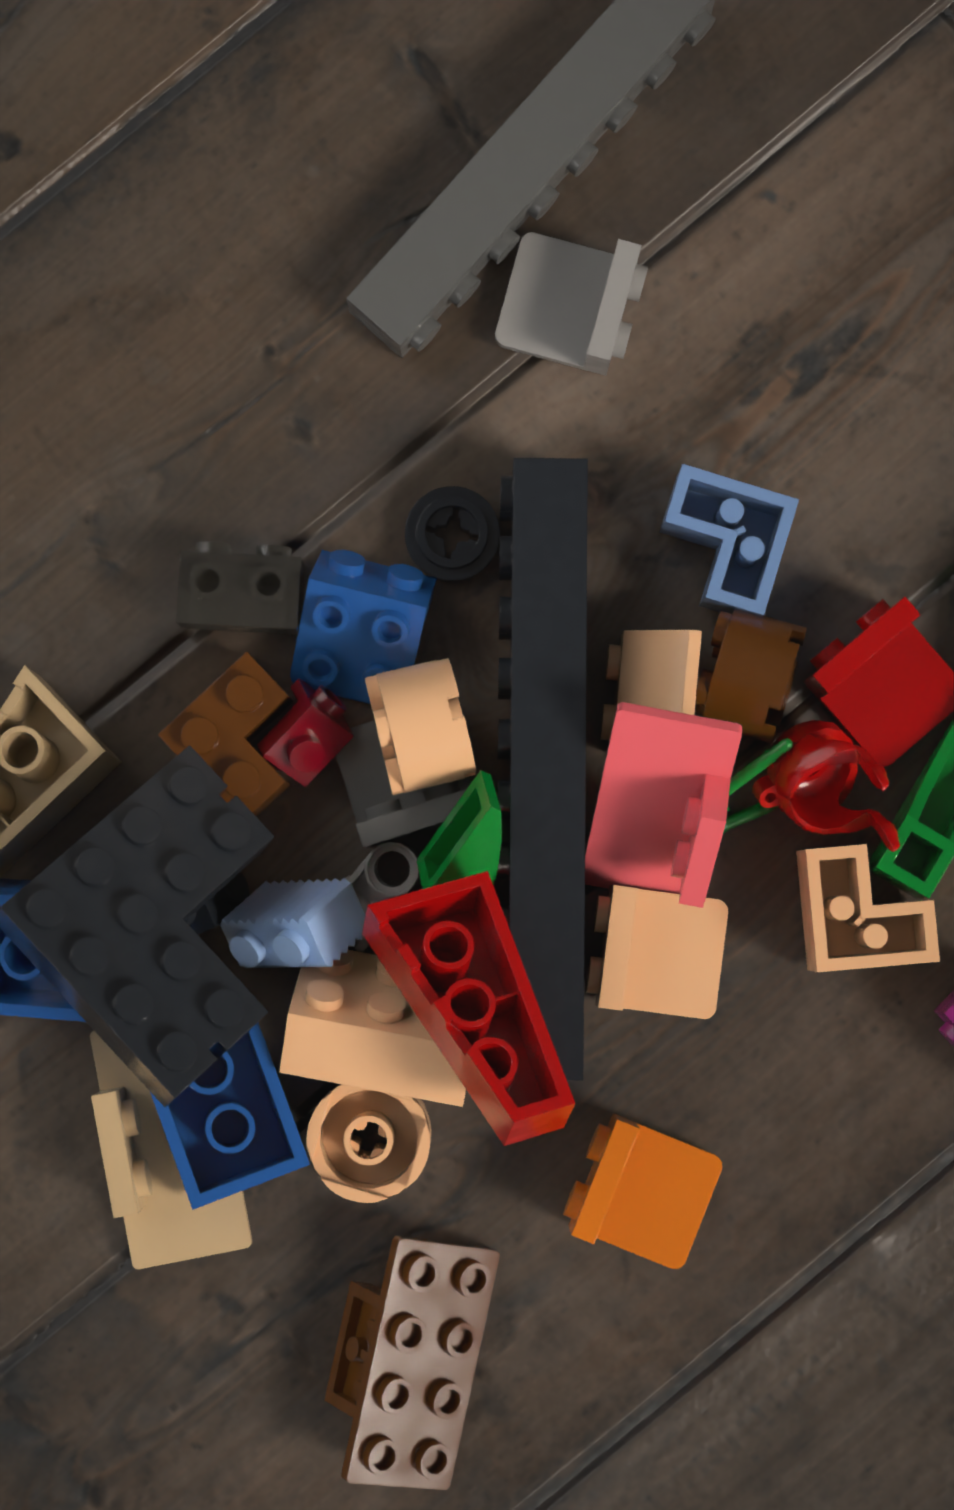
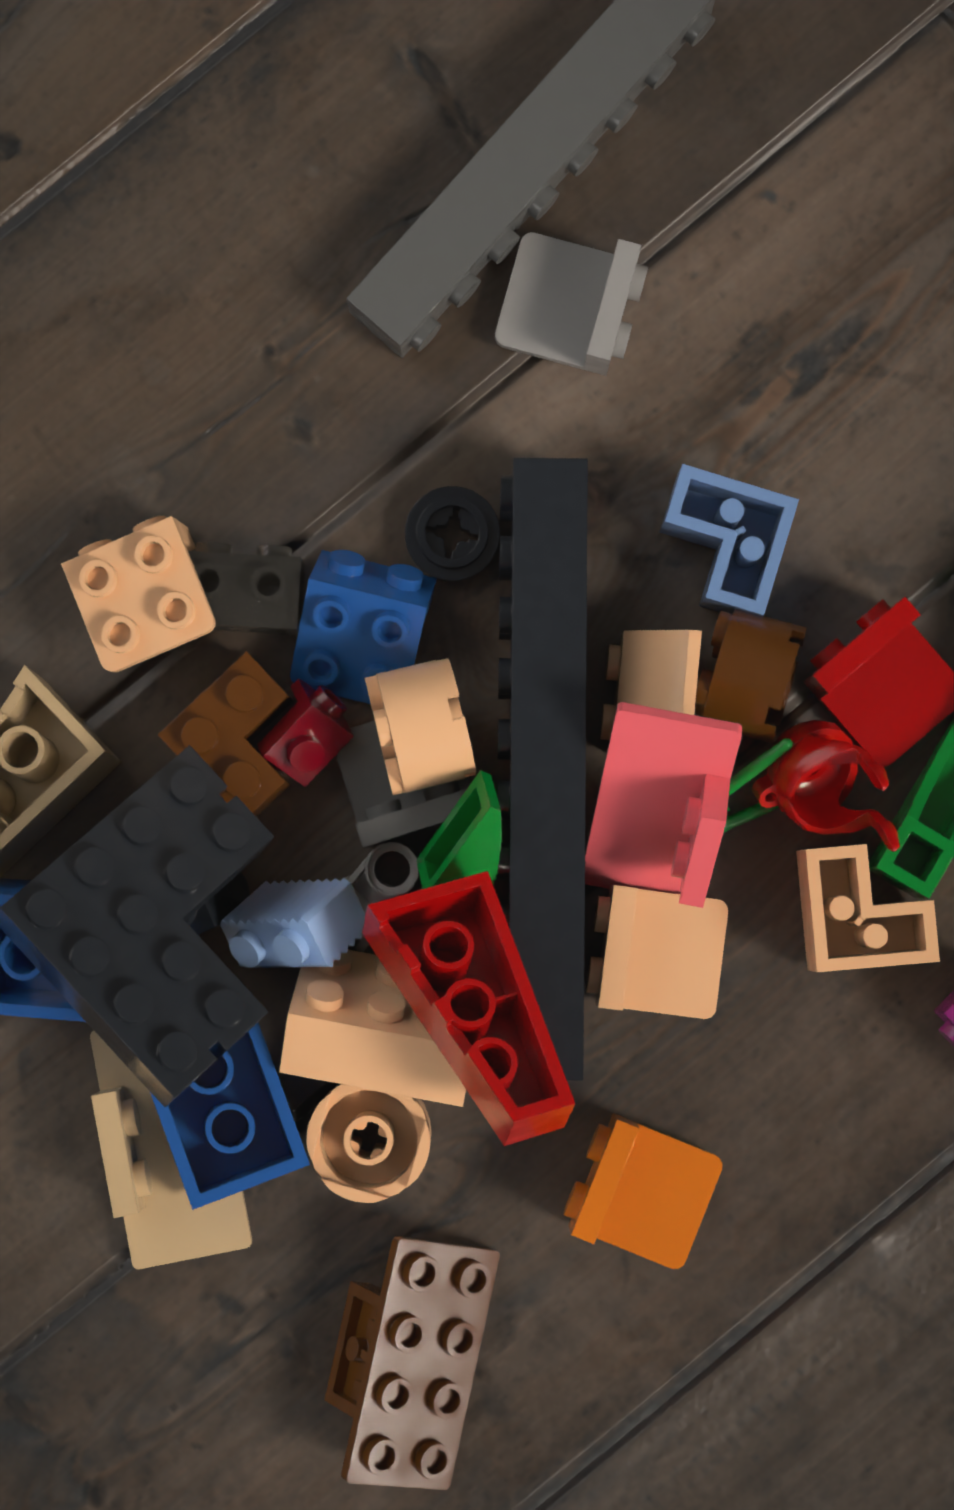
none -> light nougat bracket [61,516,216,672]

